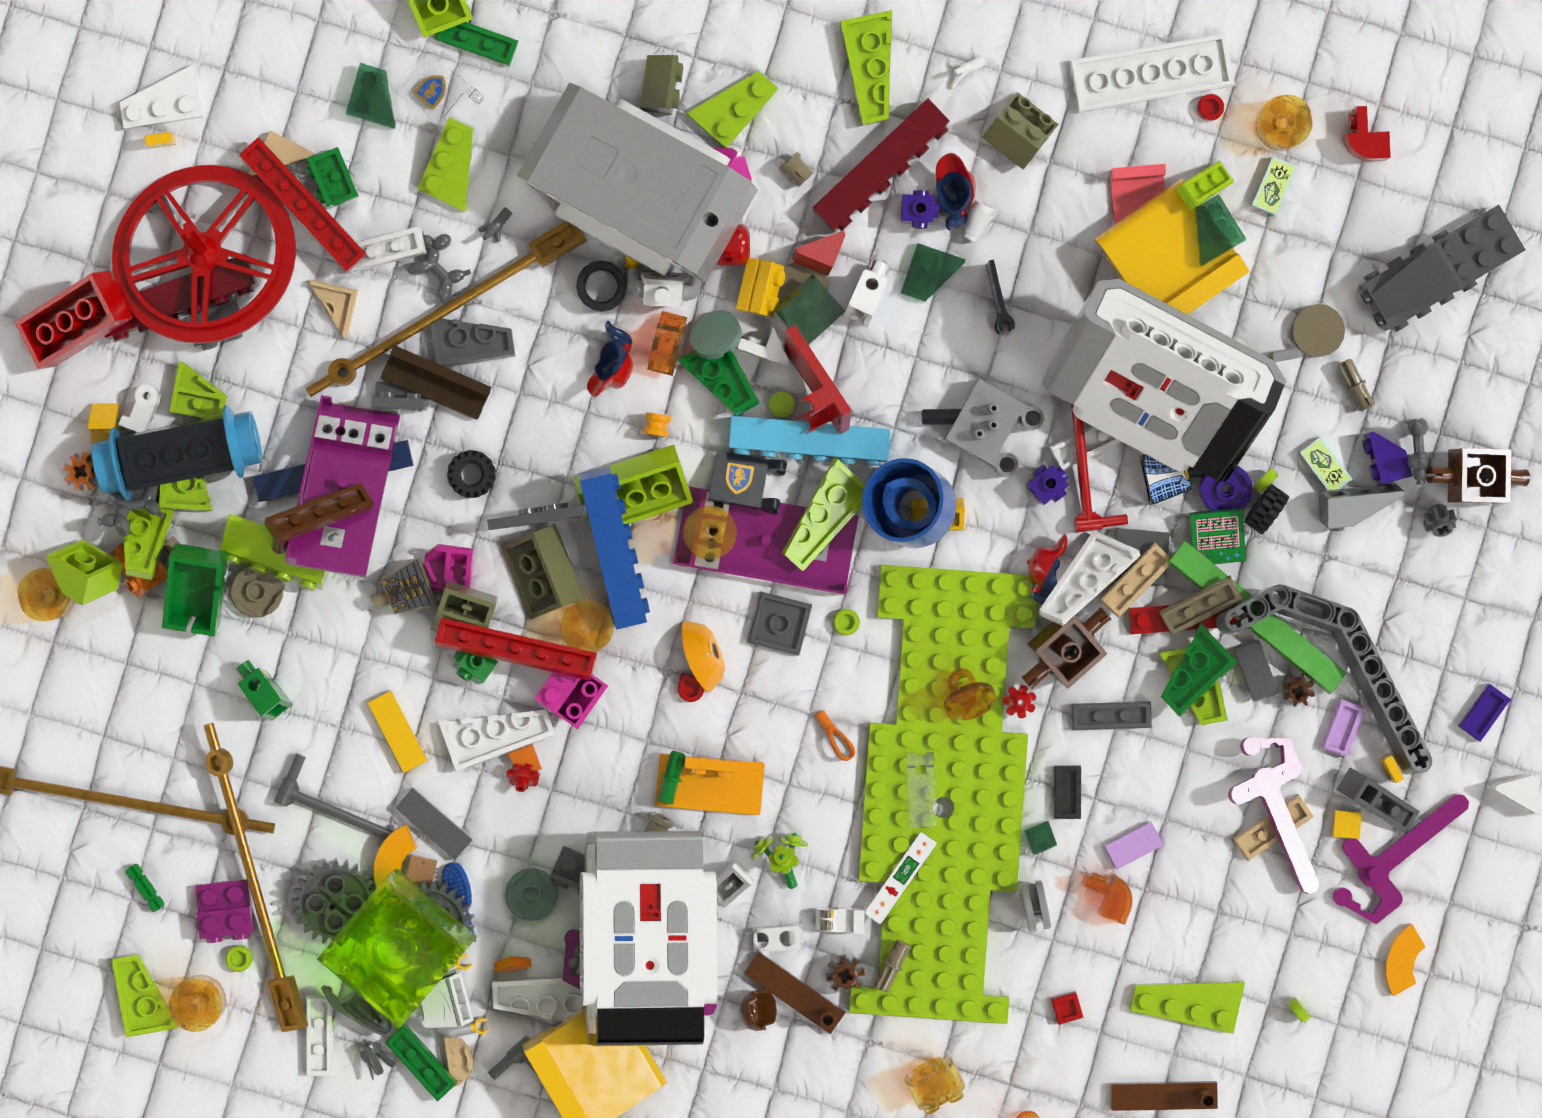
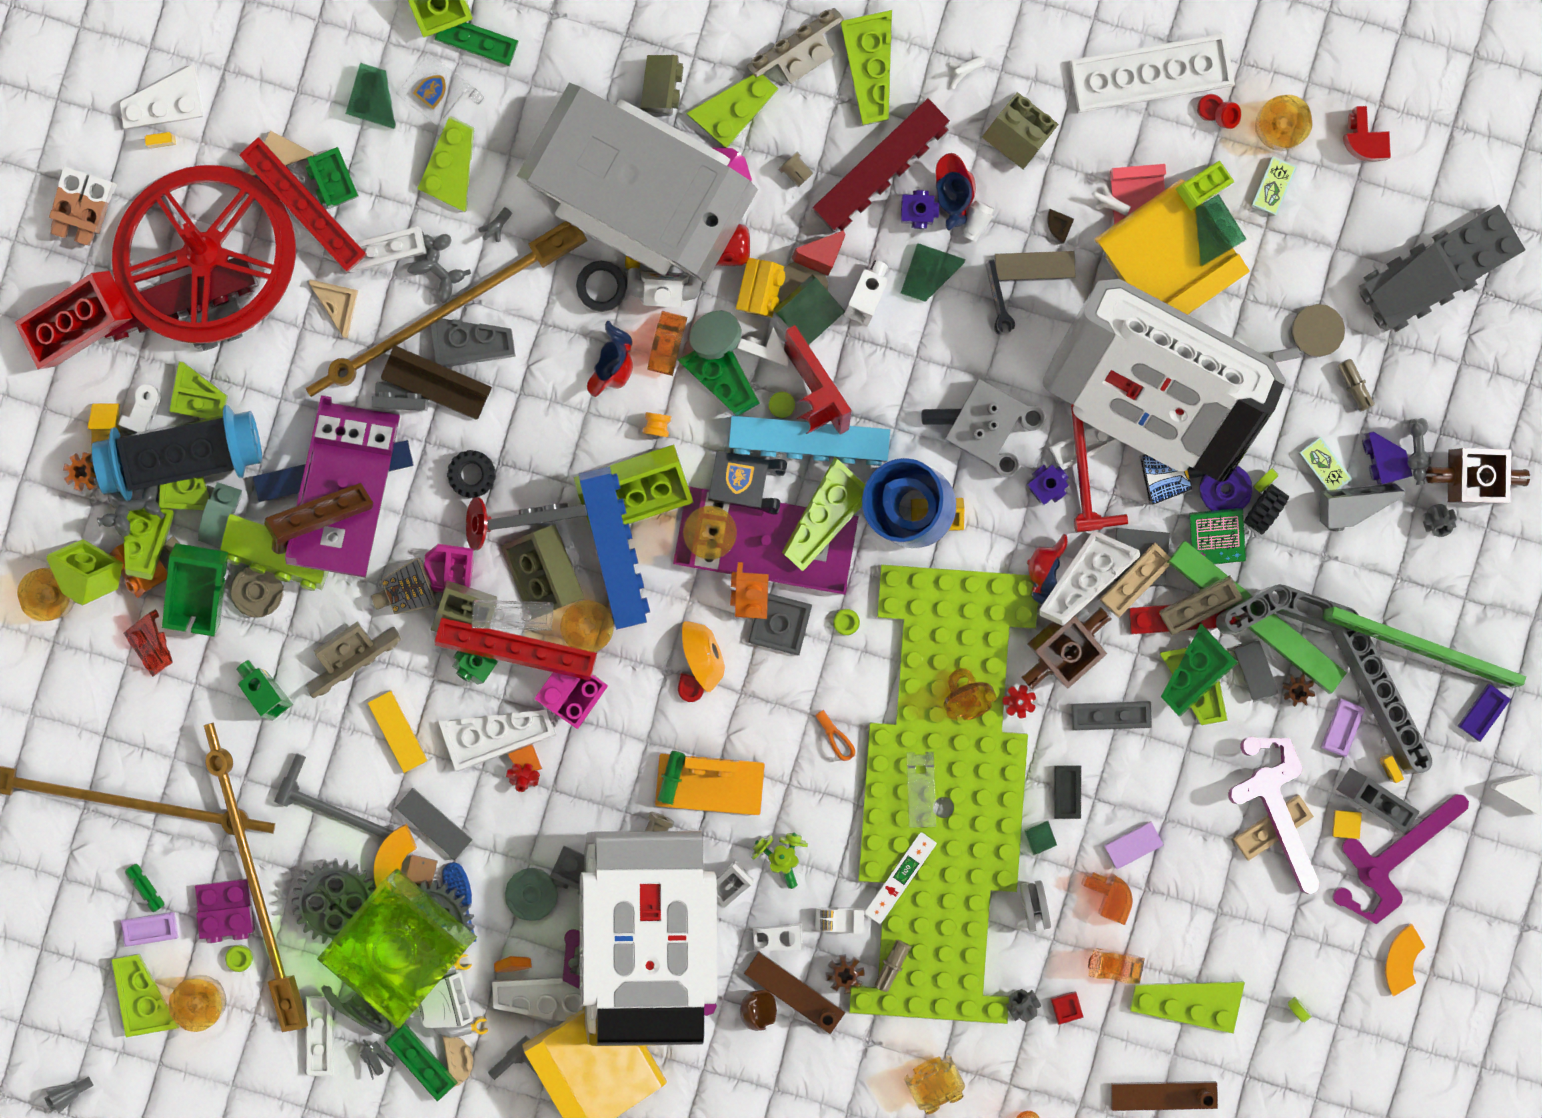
none -> dark grey cone [44,1076,94,1113]
none -> nougat hips [49,167,117,246]
none -> lavender tile [121,912,179,947]
none -> clear red wing [123,609,173,677]
none -> sand green brick [198,482,242,548]
none -> dark tan bracket [307,621,401,698]
none -> red dish [466,497,492,550]
none -> clear tile [471,600,554,631]
none -> orange bracket [730,562,769,619]
none -> bracket [747,8,844,84]
none -> dark tan tile [995,251,1075,281]
none -> dark grey gear [1006,989,1041,1022]
none -> dark brown tile [1047,209,1074,244]
none -> clear orange brick [1088,948,1145,984]
none -> white bar [1092,185,1131,216]
none -> red tile [1215,101,1241,129]
none -> bright green tile [1323,607,1527,688]

